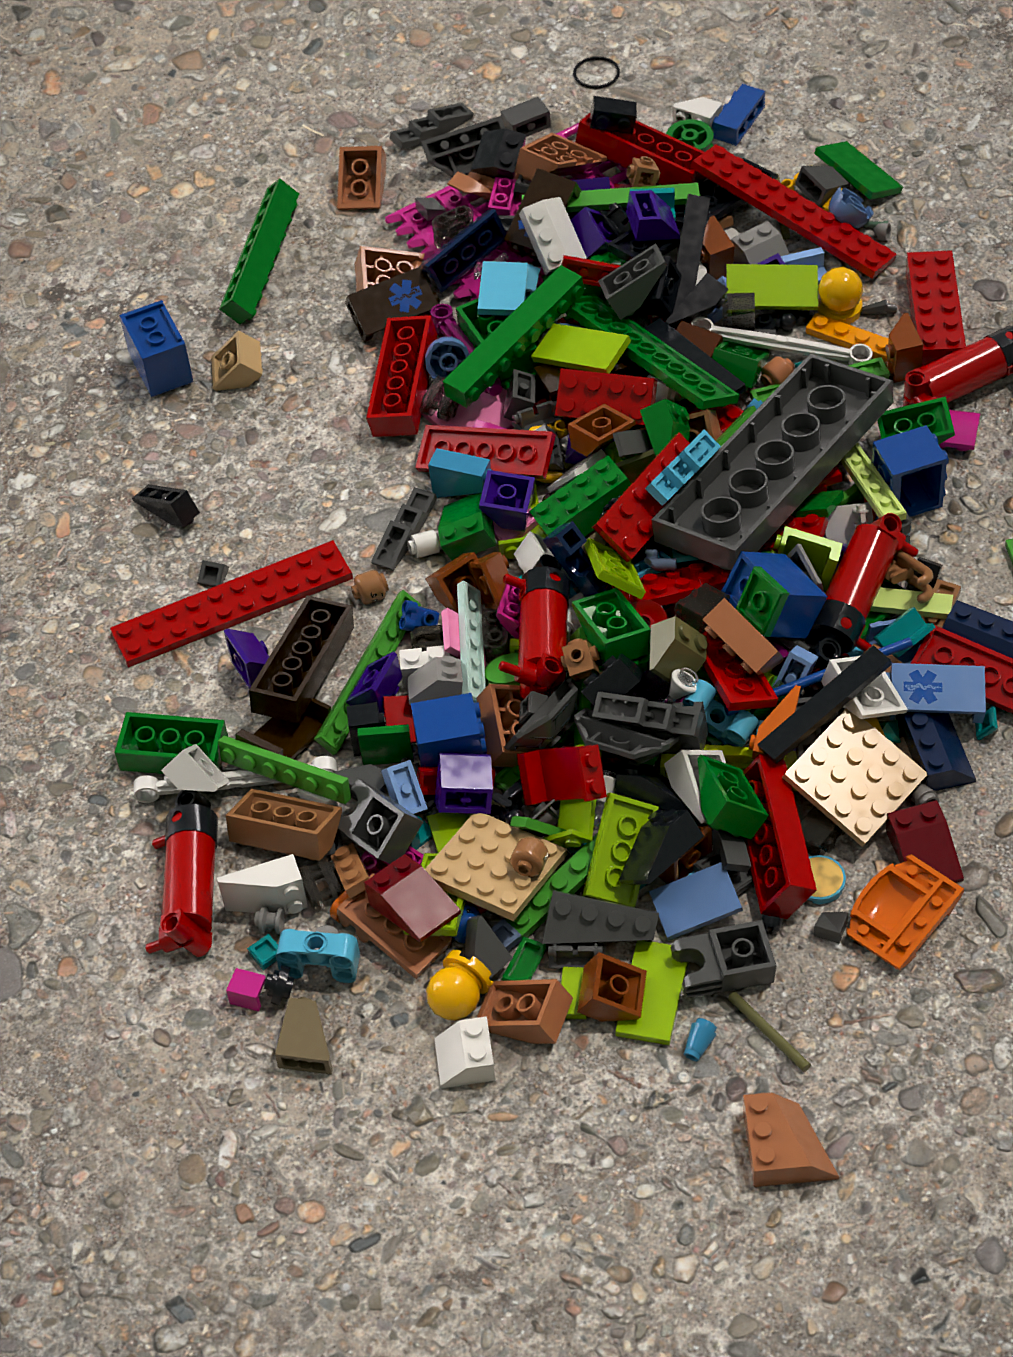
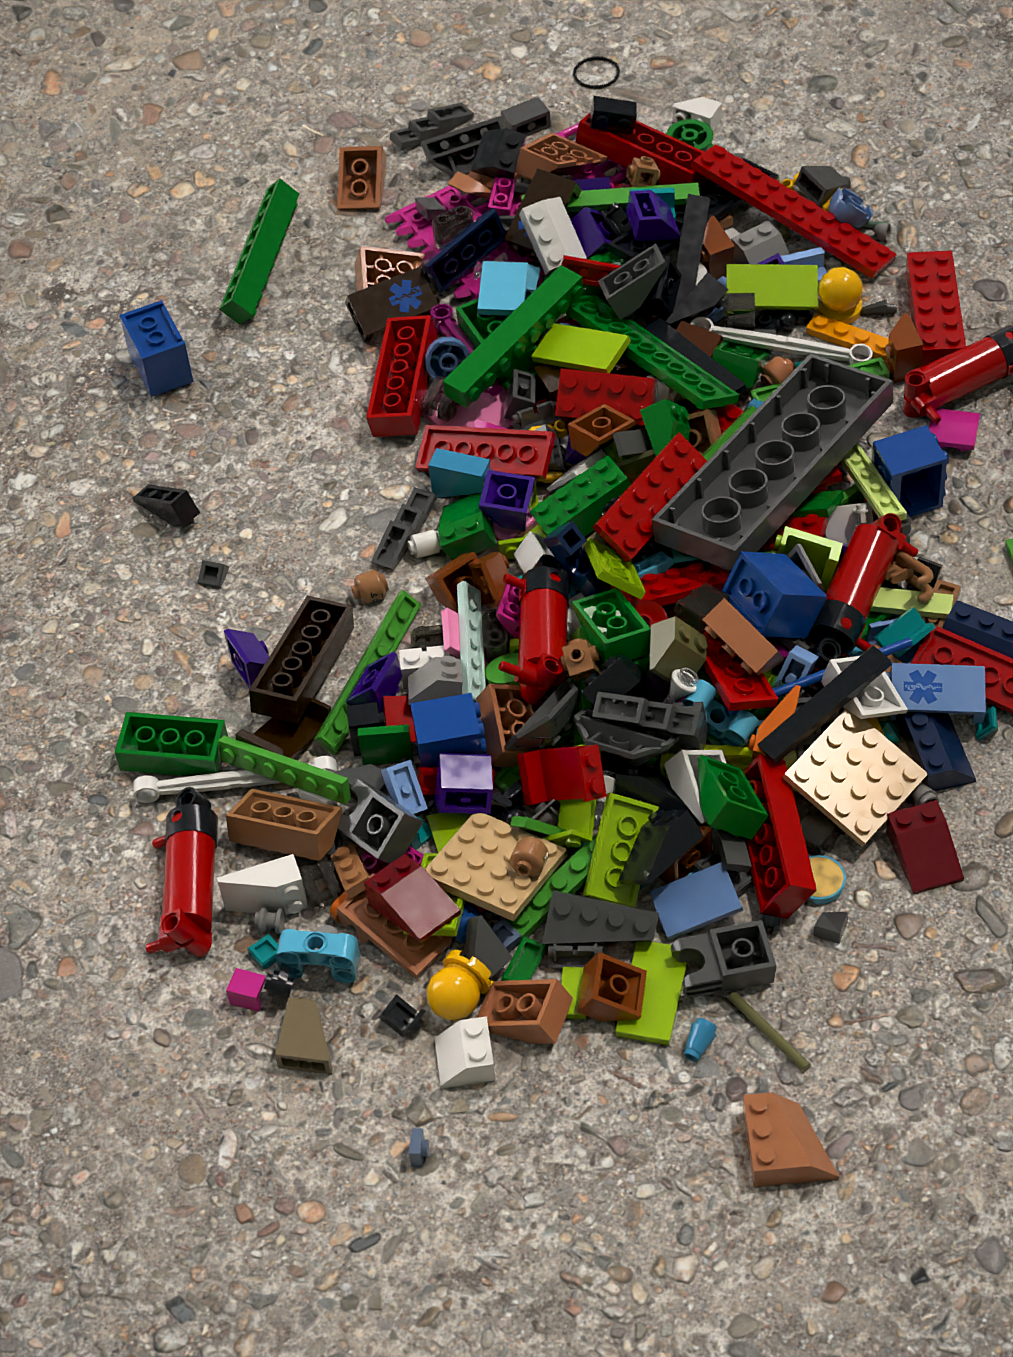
red plate [110,540,353,668] -> none
white slope [161,744,230,792] -> none
tan slope [211,330,263,391] -> none
blue plate [399,600,439,631] -> none
dark grey slope [519,691,548,725] -> none
sand blue arm [644,549,677,571] -> none
medium azure slope [645,430,721,506] -> none
blue brick [712,84,765,146] -> none
green tile [735,566,790,637] -> none
green tile [814,141,903,200] -> none
orange slope [847,854,964,971] -> none
green slope [877,397,955,444] -> none
none -> black bracket [378,994,426,1038]
none -> sand blue plate [409,1128,429,1167]

